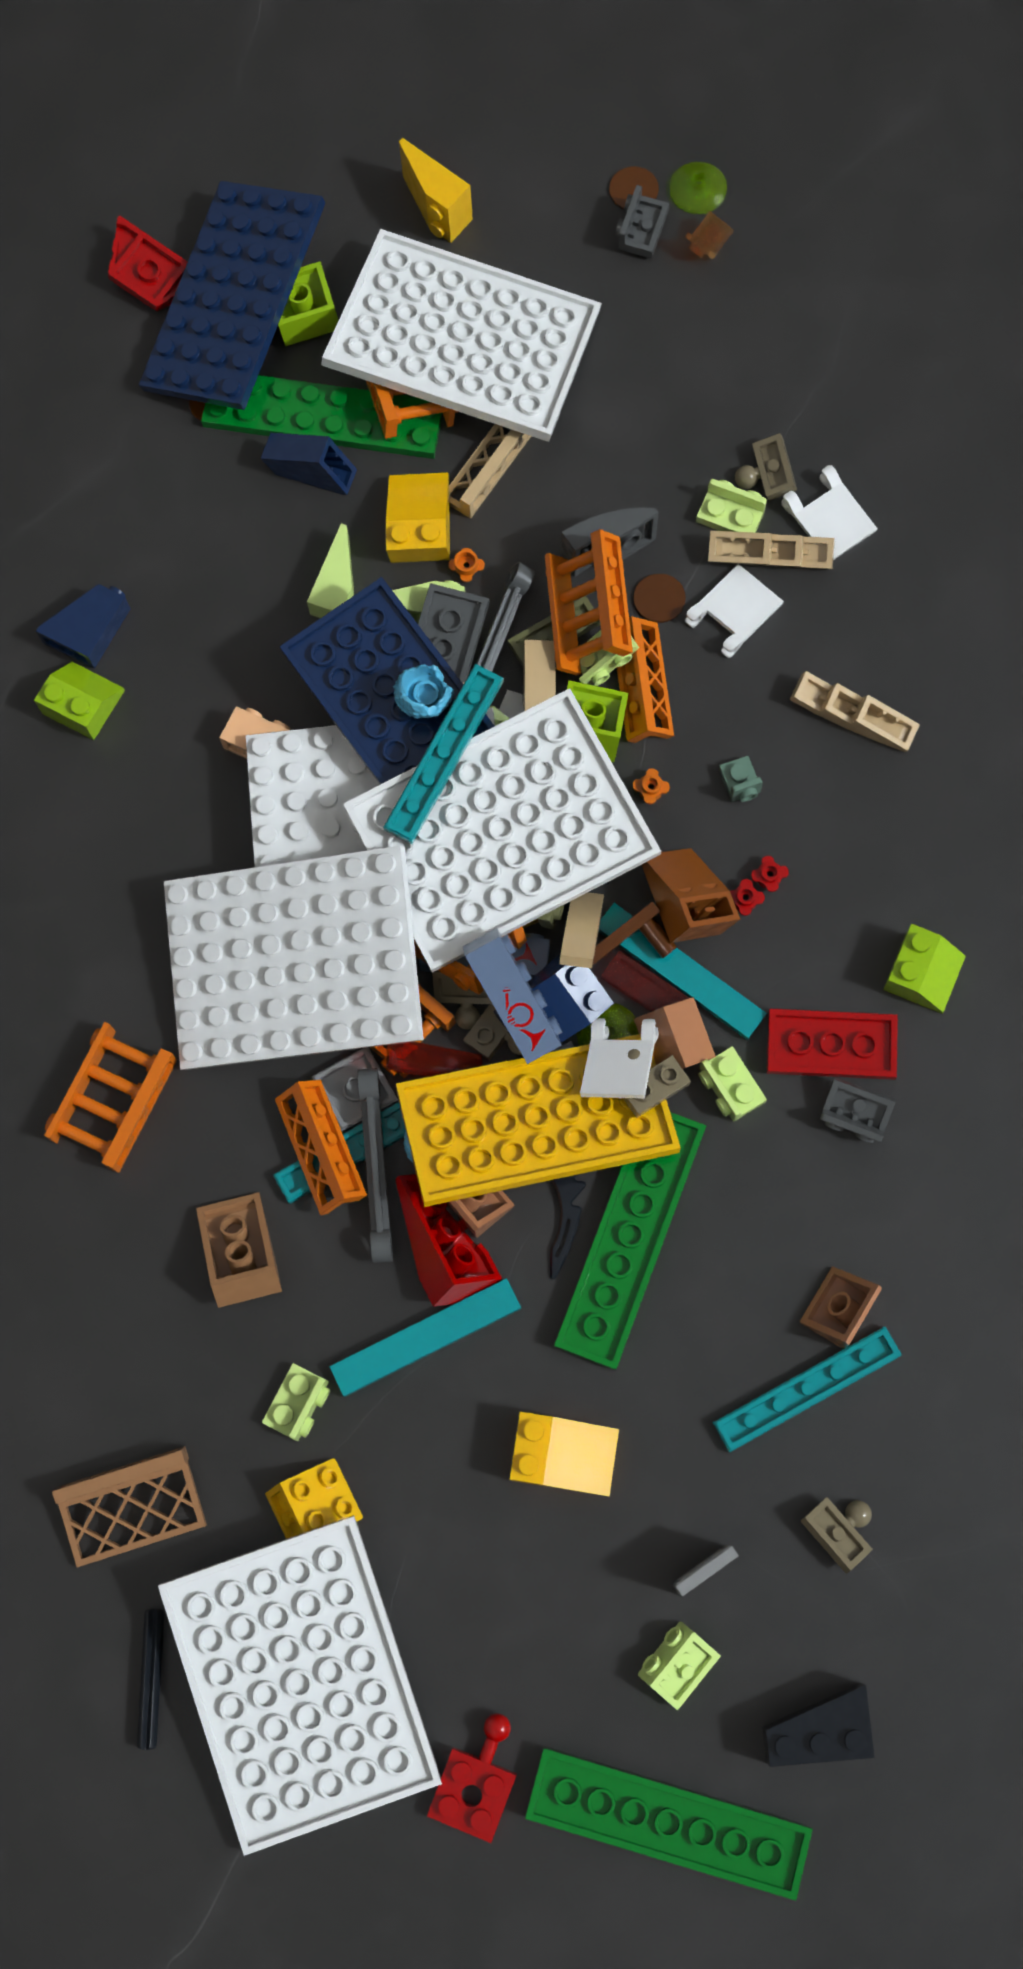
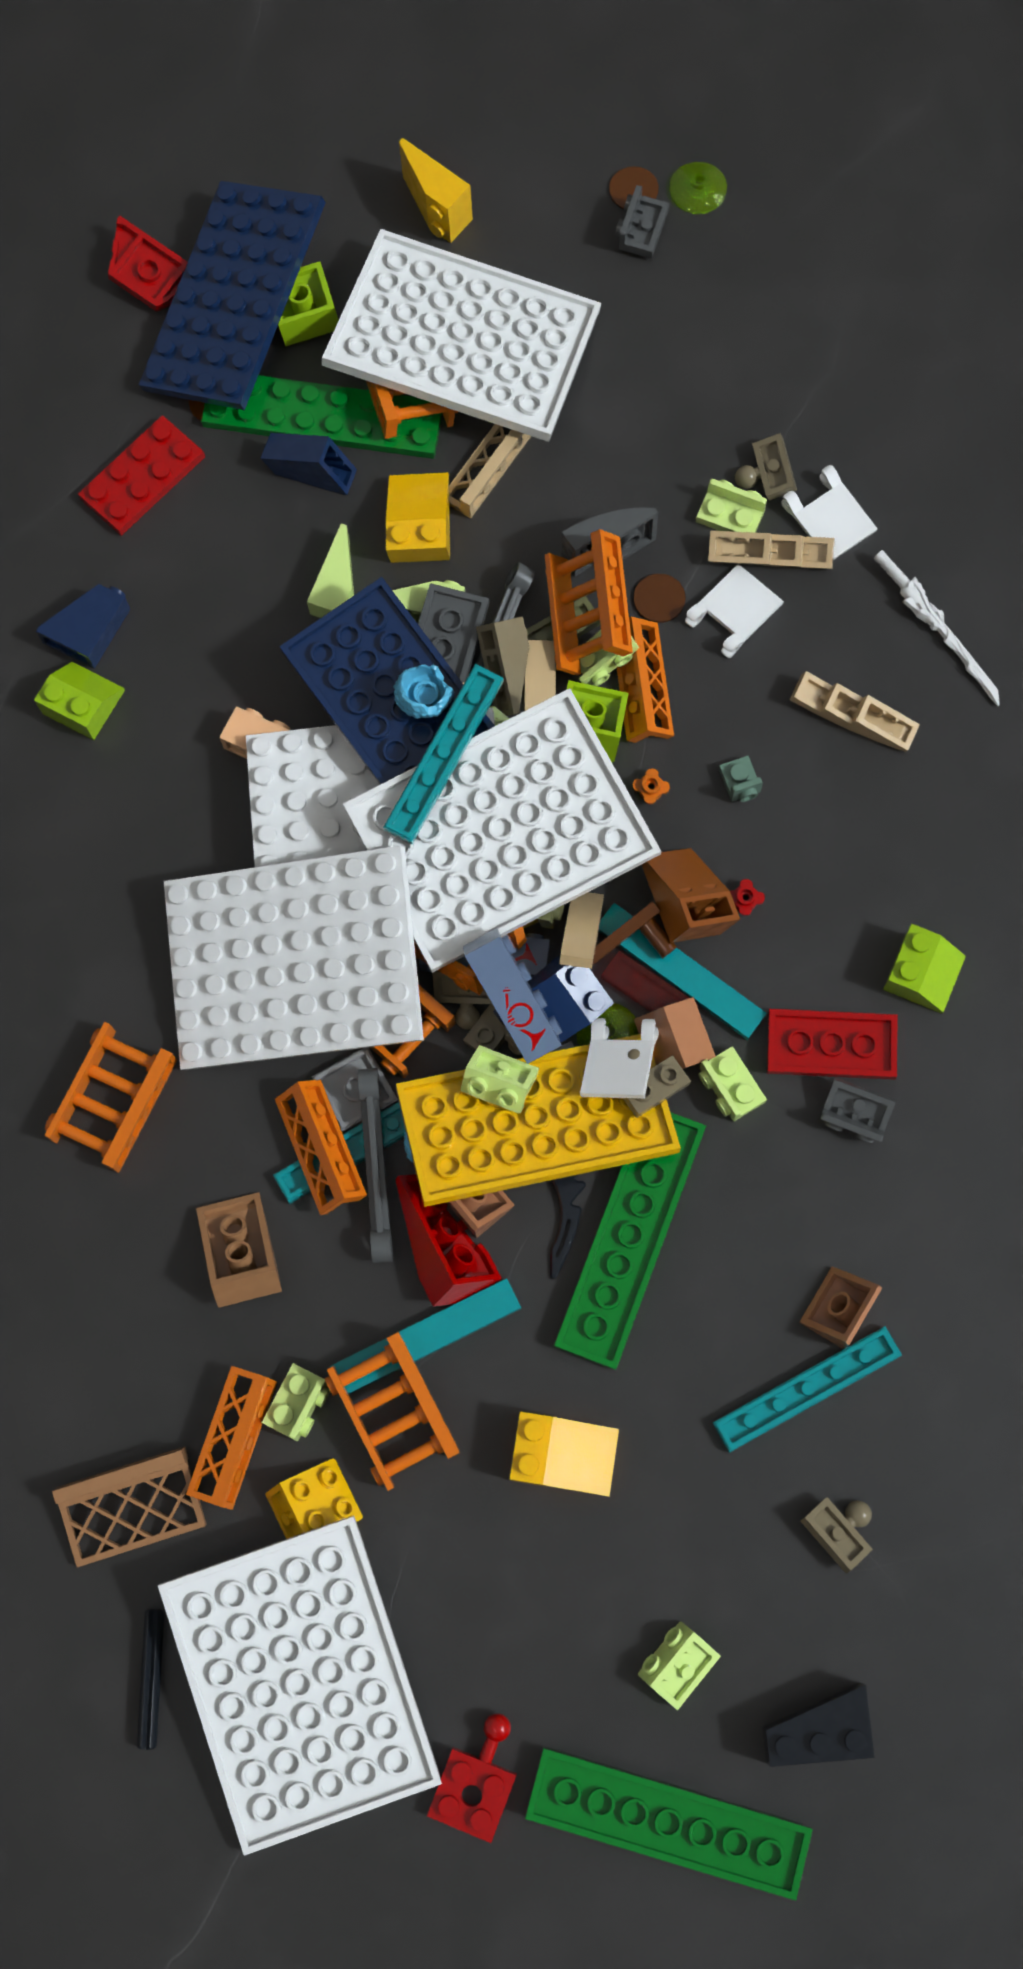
clear red tile [386,1042,482,1077] -> none
orange plate [449,548,485,582] -> none
light grey tile [672,1545,739,1597] -> none
clear orange bracket [685,211,734,260] -> none
red plate [751,856,789,892] -> none
none -> red plate [78,415,205,536]
none -> orange fence [186,1366,277,1510]
none -> orange fence [324,1331,460,1491]
none -> yellowish green bracket [461,1045,539,1114]
none -> dark tan slope [476,616,529,716]
none -> white sword [874,550,999,706]

